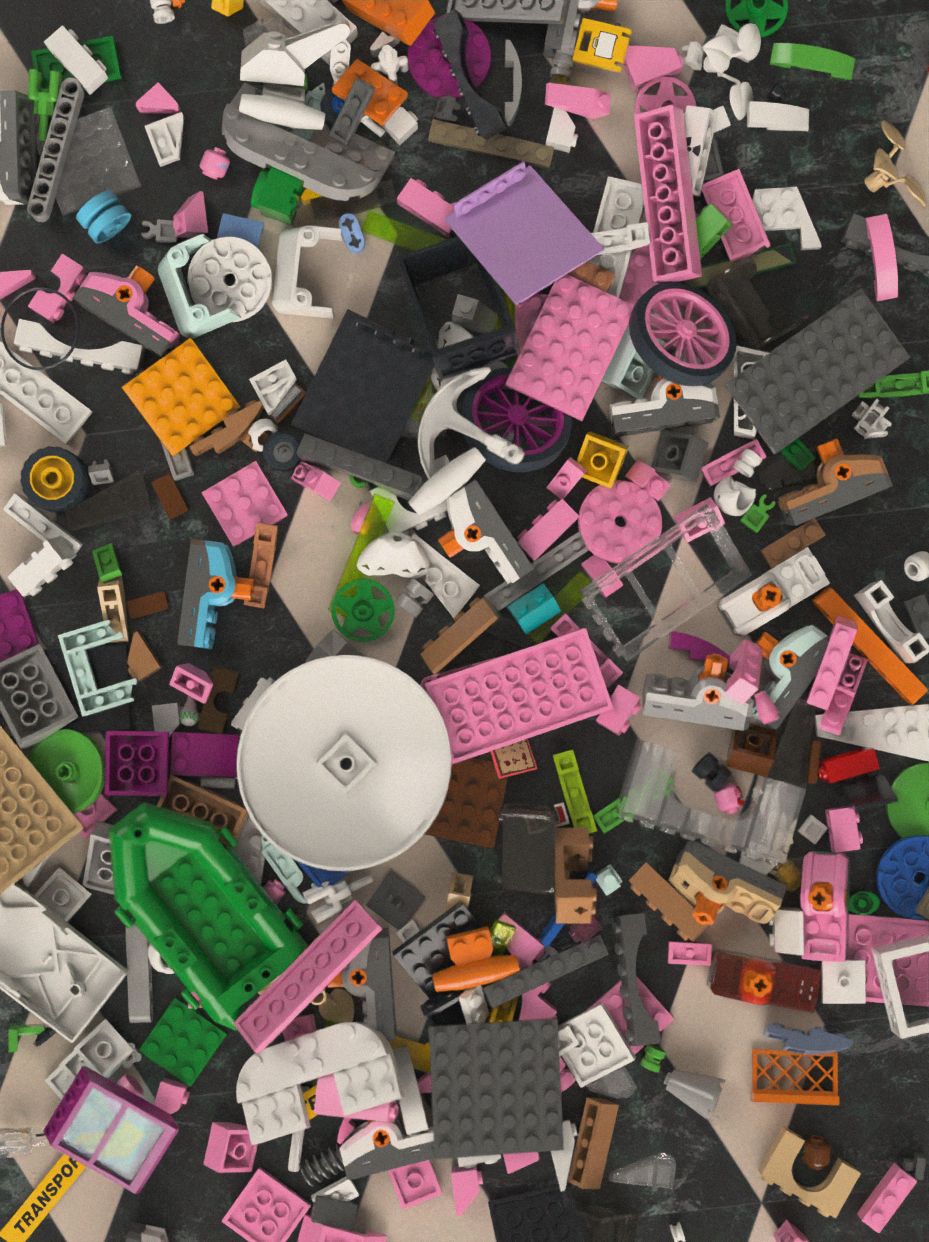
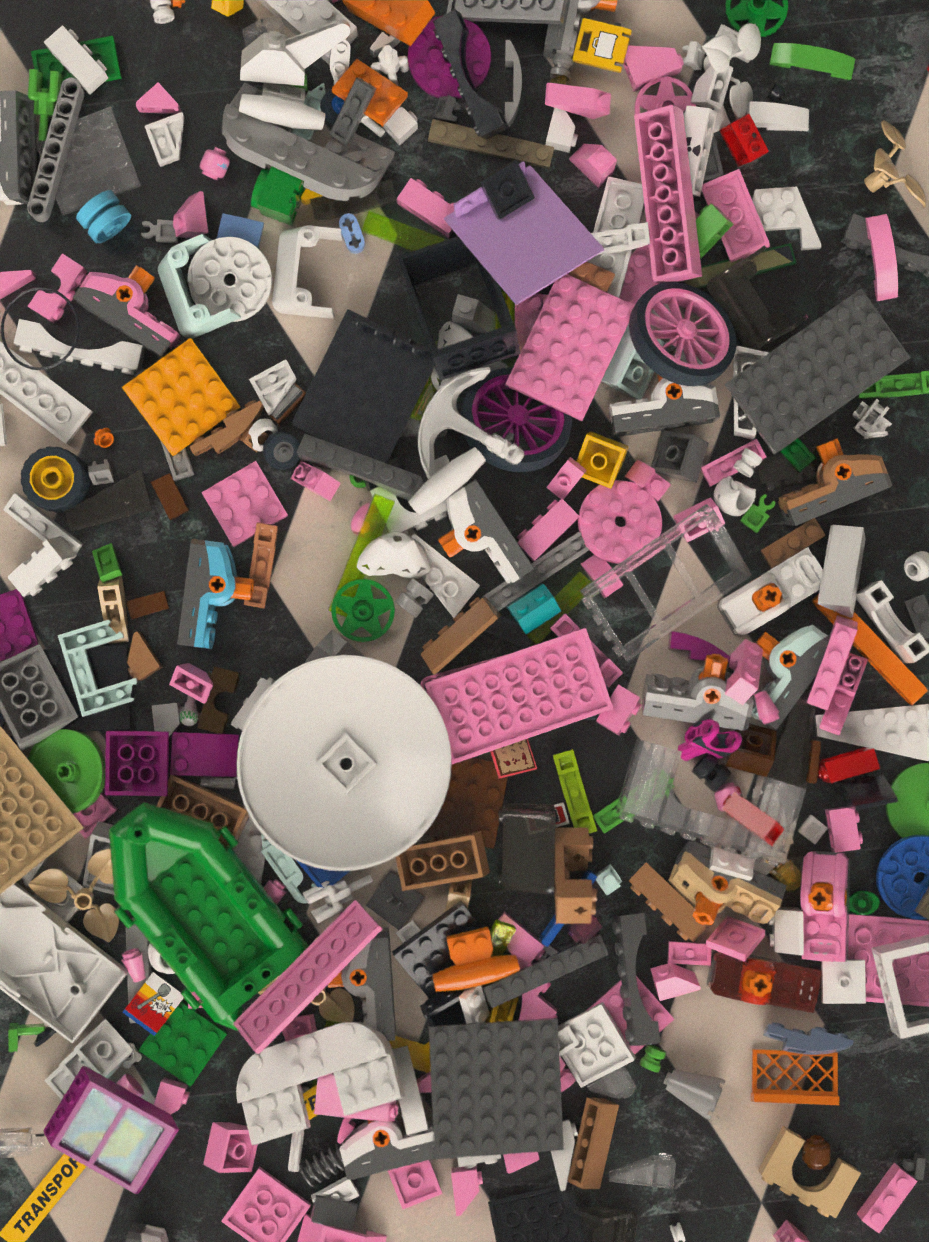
none -> tan plant [29,848,119,942]
none -> orange plate [93,428,114,448]
none -> bright pink cone [122,948,146,982]
none -> sticker [122,972,184,1036]
none -> medium nougat brick [396,831,490,891]
none -> black plate [478,160,535,219]
none -> bright pink slope [569,144,617,188]
none -> bright pink slope [650,963,701,1001]
none -> dark pink connector [678,719,742,761]
none -> white slope [691,65,733,109]
none -> bright pink plate [707,916,765,961]
none -> white plate [709,847,755,881]
none -> red window [719,114,769,167]
none -> slope [722,791,785,846]
none -> white slope [817,525,866,618]

